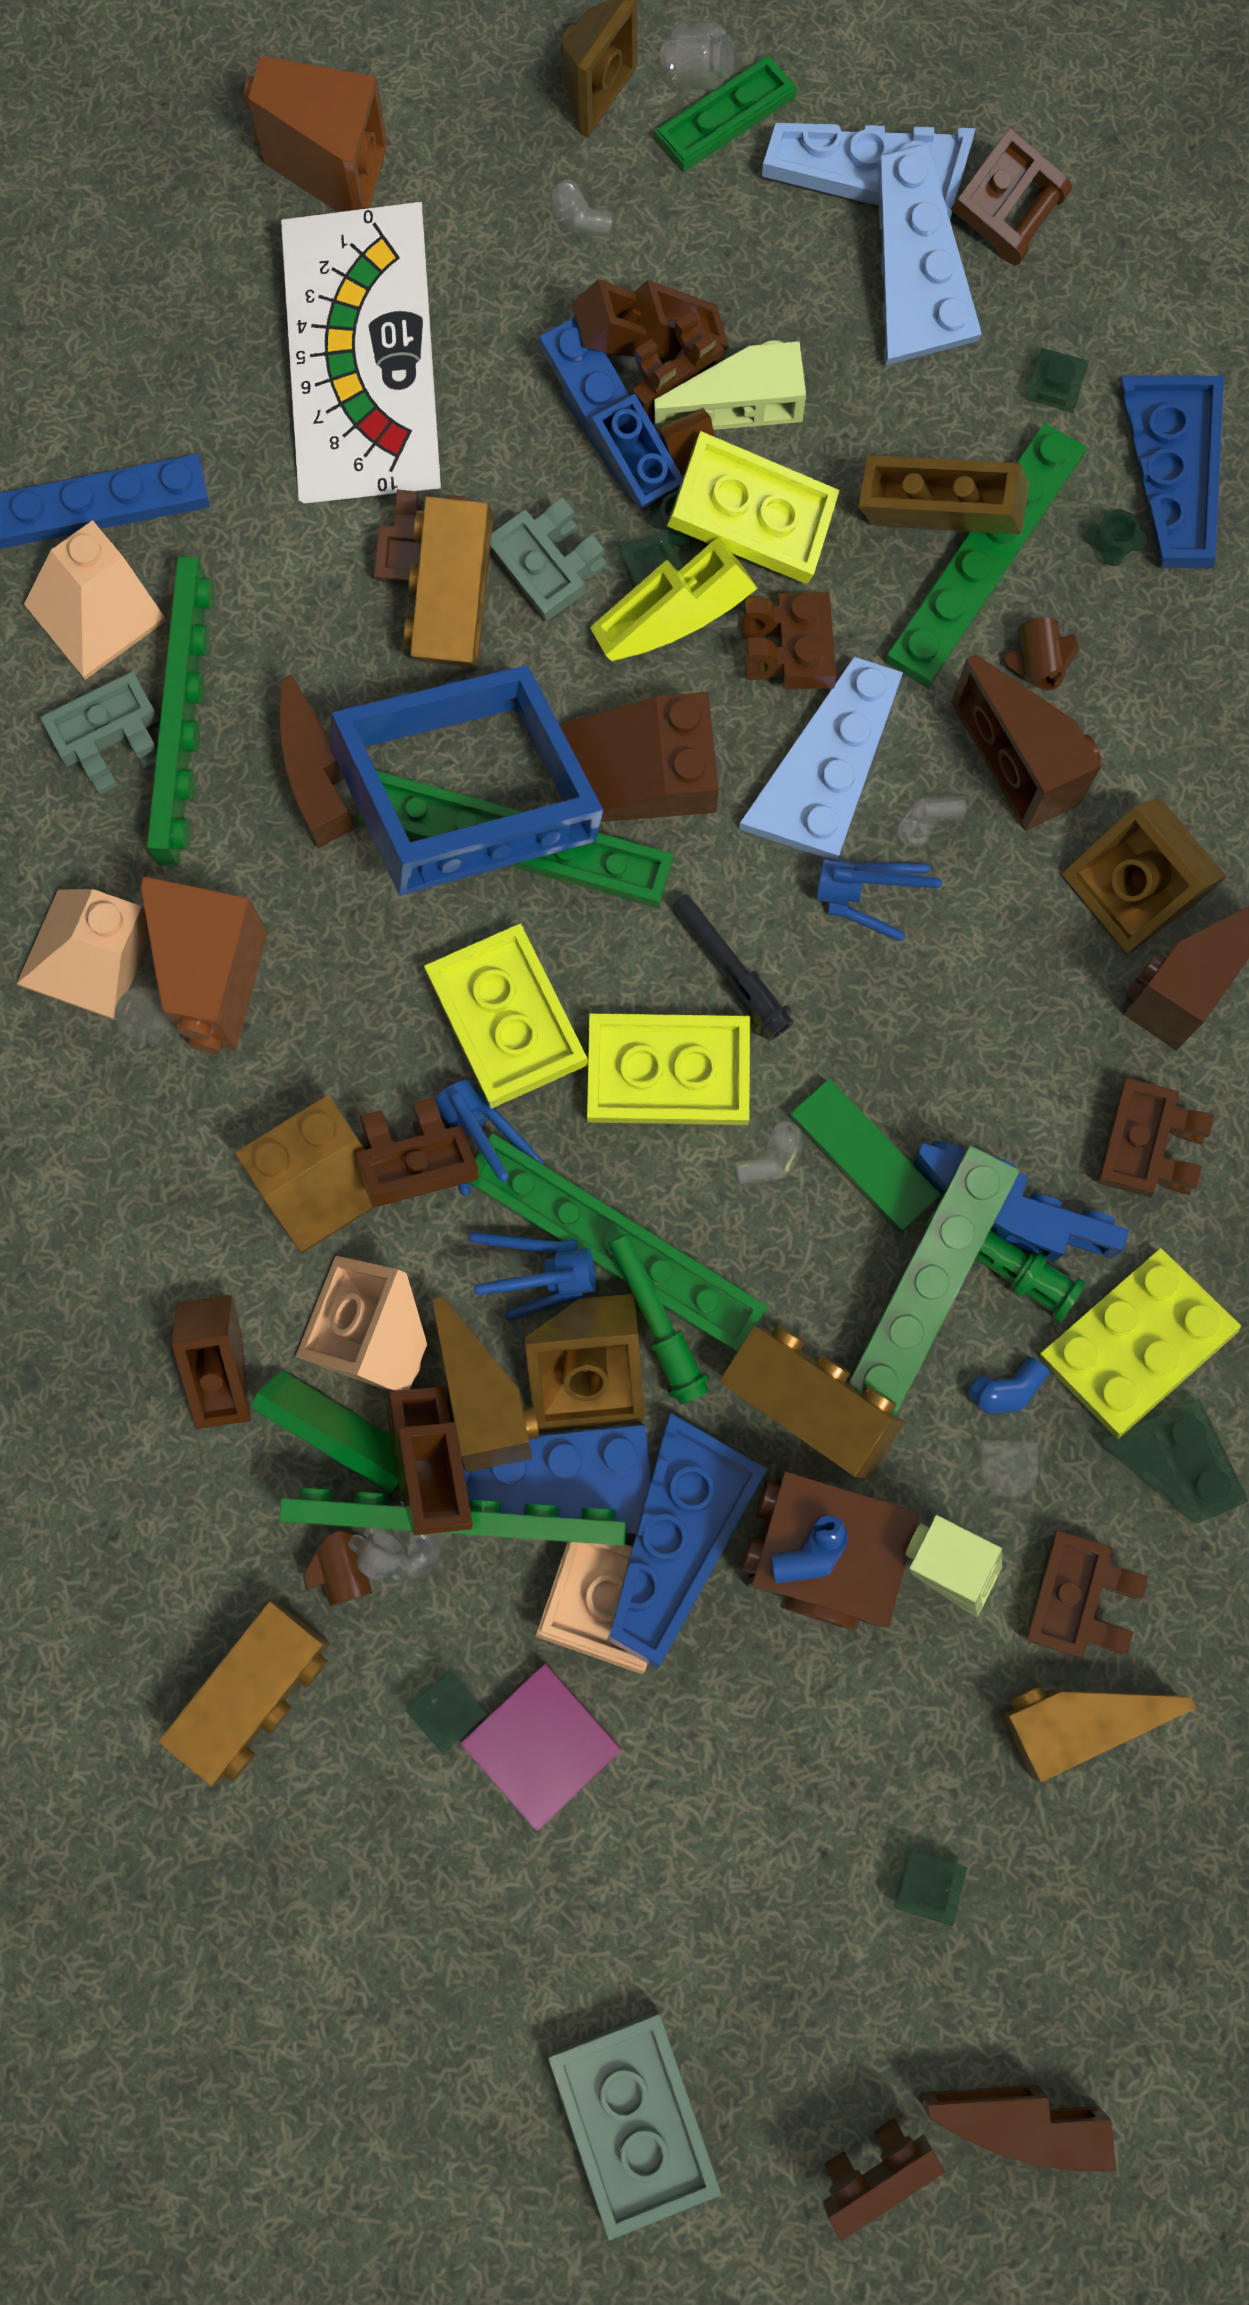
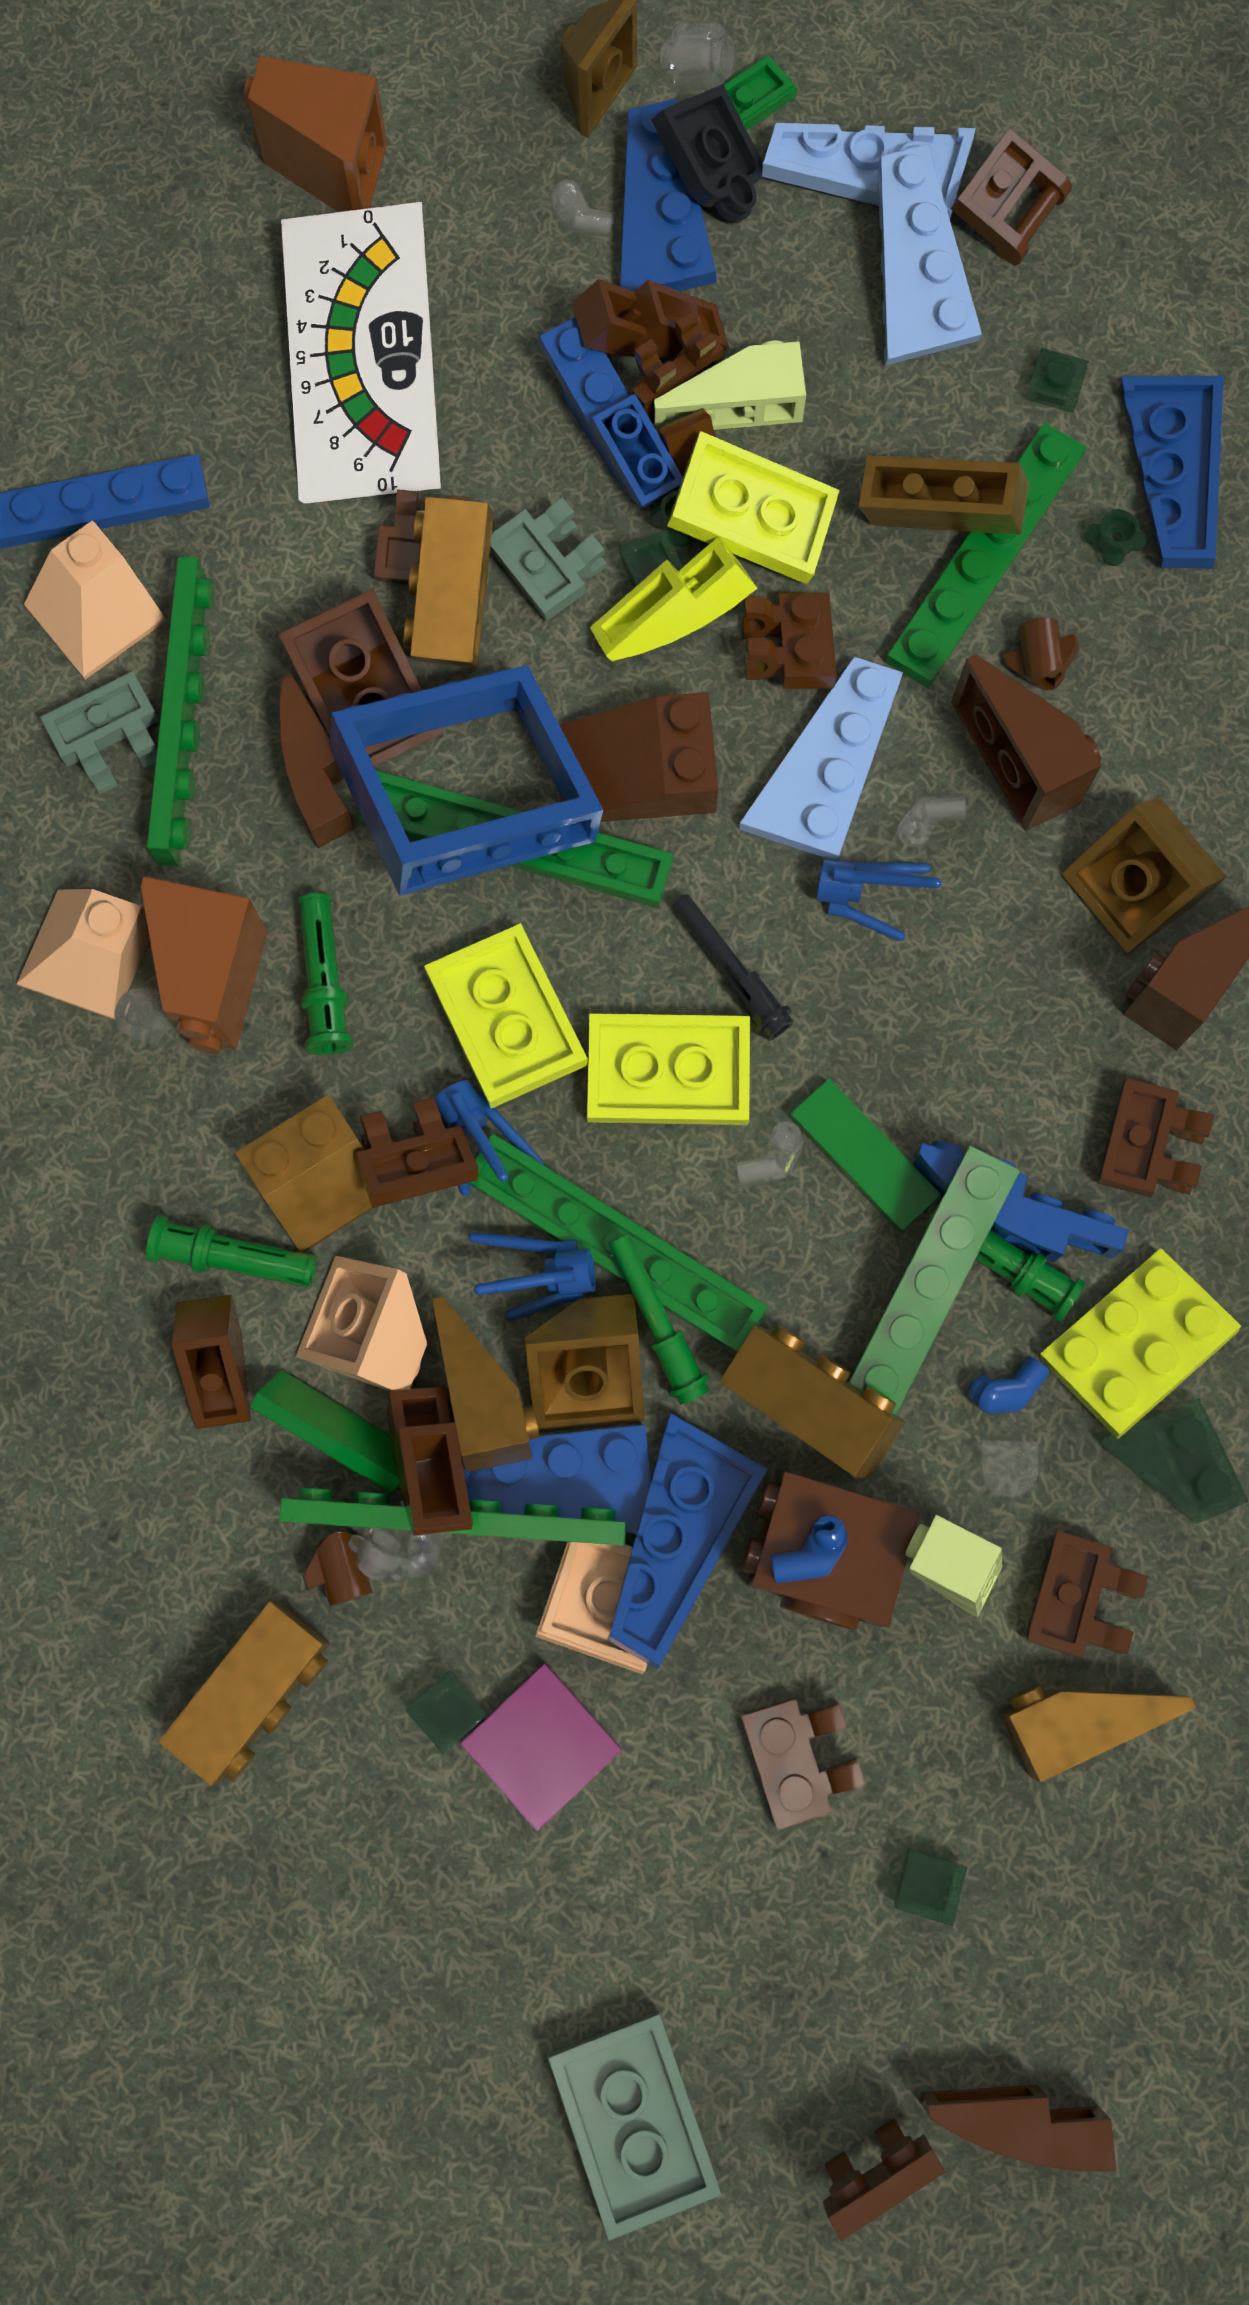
none -> green pin [146,1214,318,1289]
none -> reddish brown slope [279,589,443,767]
none -> green pin [298,893,354,1056]
none -> blue wing [620,98,717,291]
none -> black plate [651,84,763,223]
none -> plate [741,1697,866,1830]

